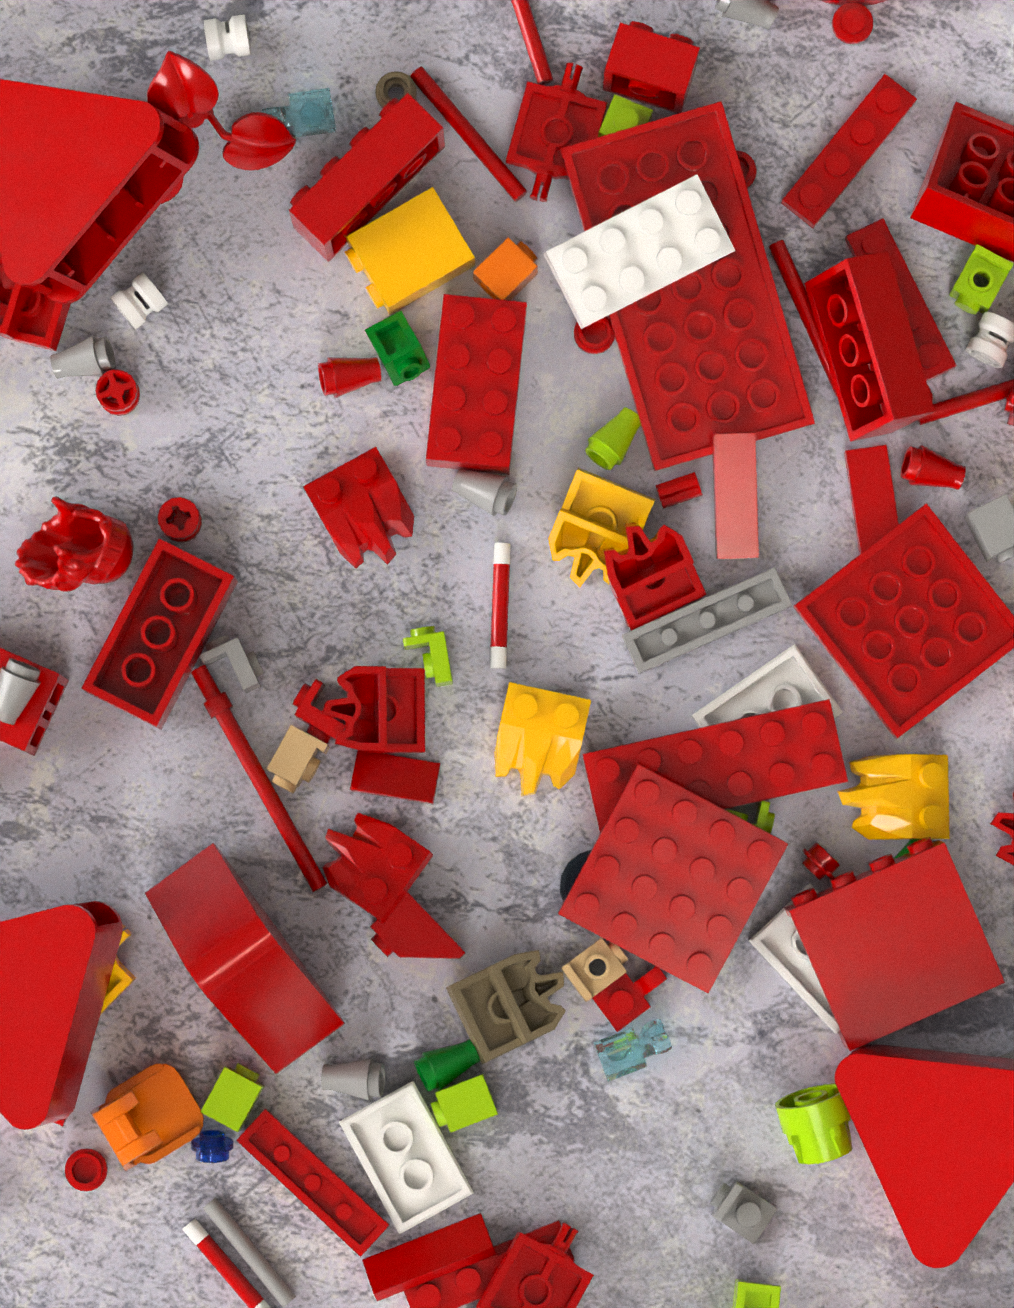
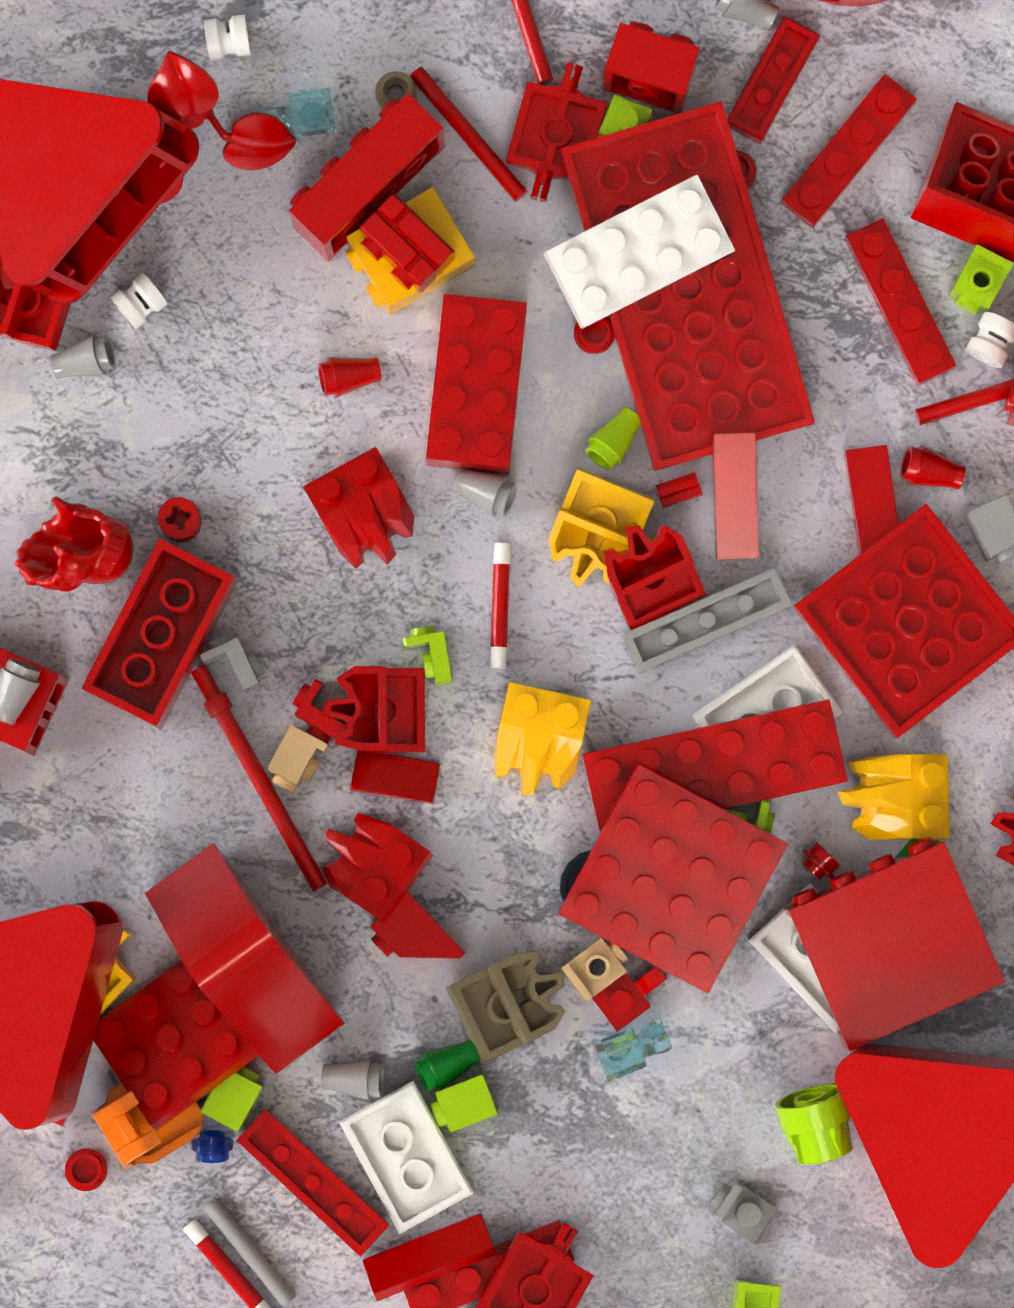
red wheel [95,369,140,416] -> none
green bracket [365,311,430,386] -> none
orange brick [473,237,538,301] -> none
red bar [768,240,837,397] -> none
red brick [804,251,935,442] -> none
red plate [832,3,874,44] -> none
none -> red plate [93,960,259,1131]
none -> red brick [360,194,455,293]
none -> red tile [727,16,821,145]

